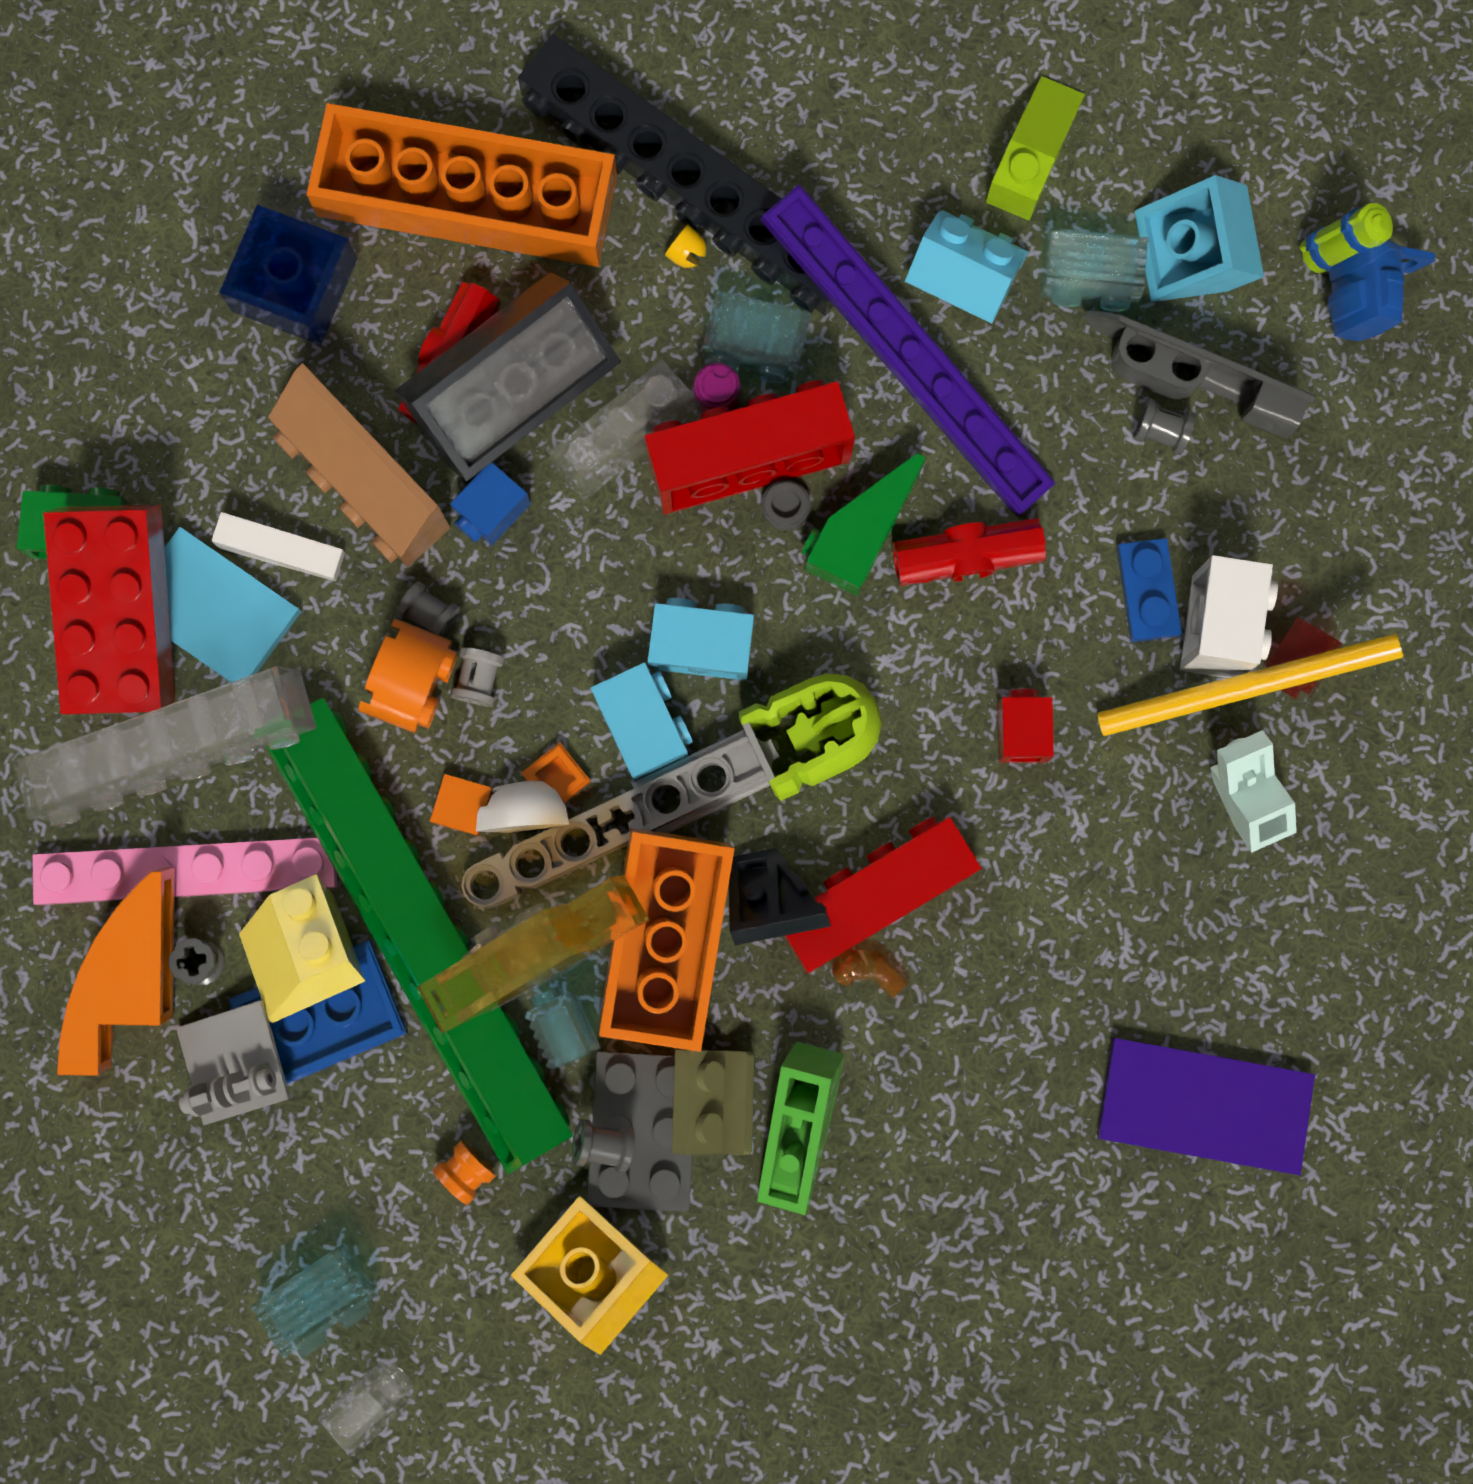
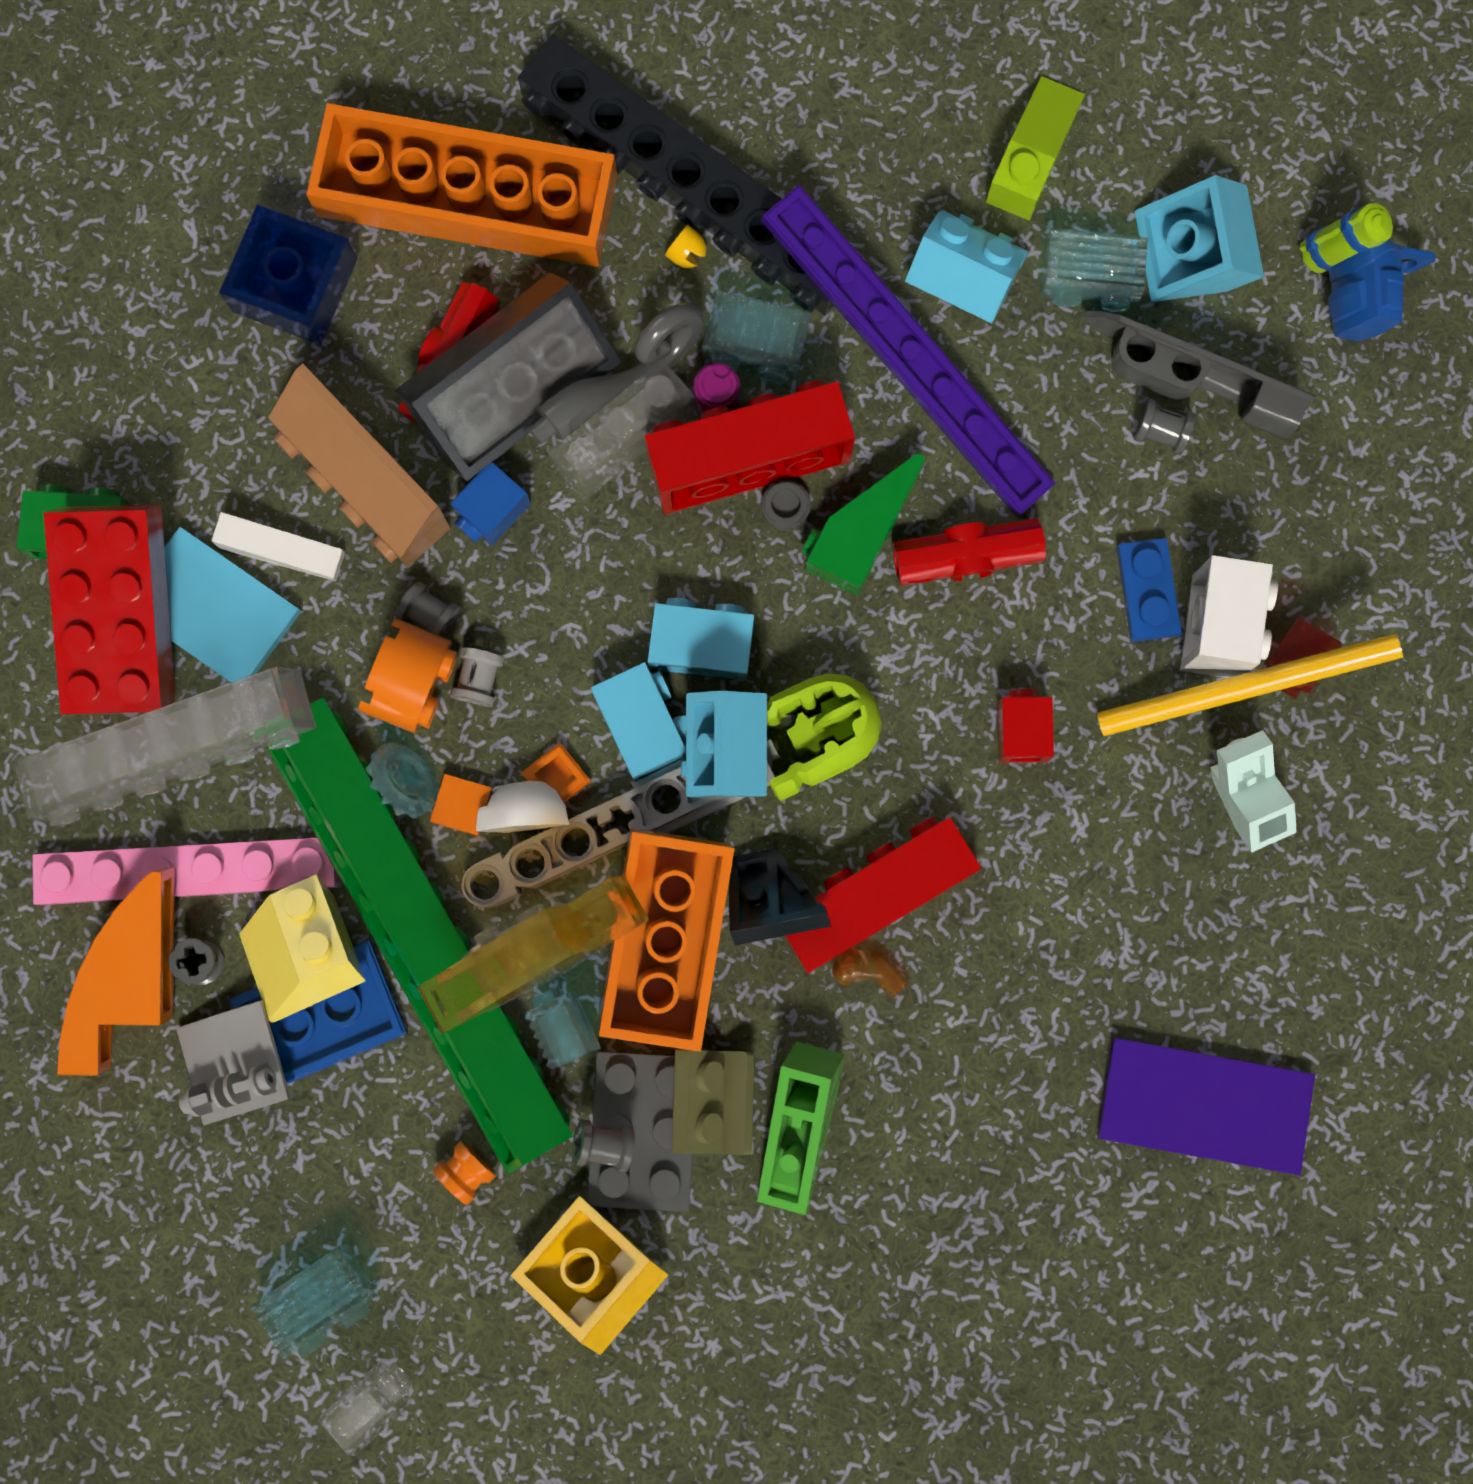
none -> clear light blue gear [366,743,438,819]
none -> dark grey plant [528,302,704,444]
none -> medium azure brick [681,691,767,797]

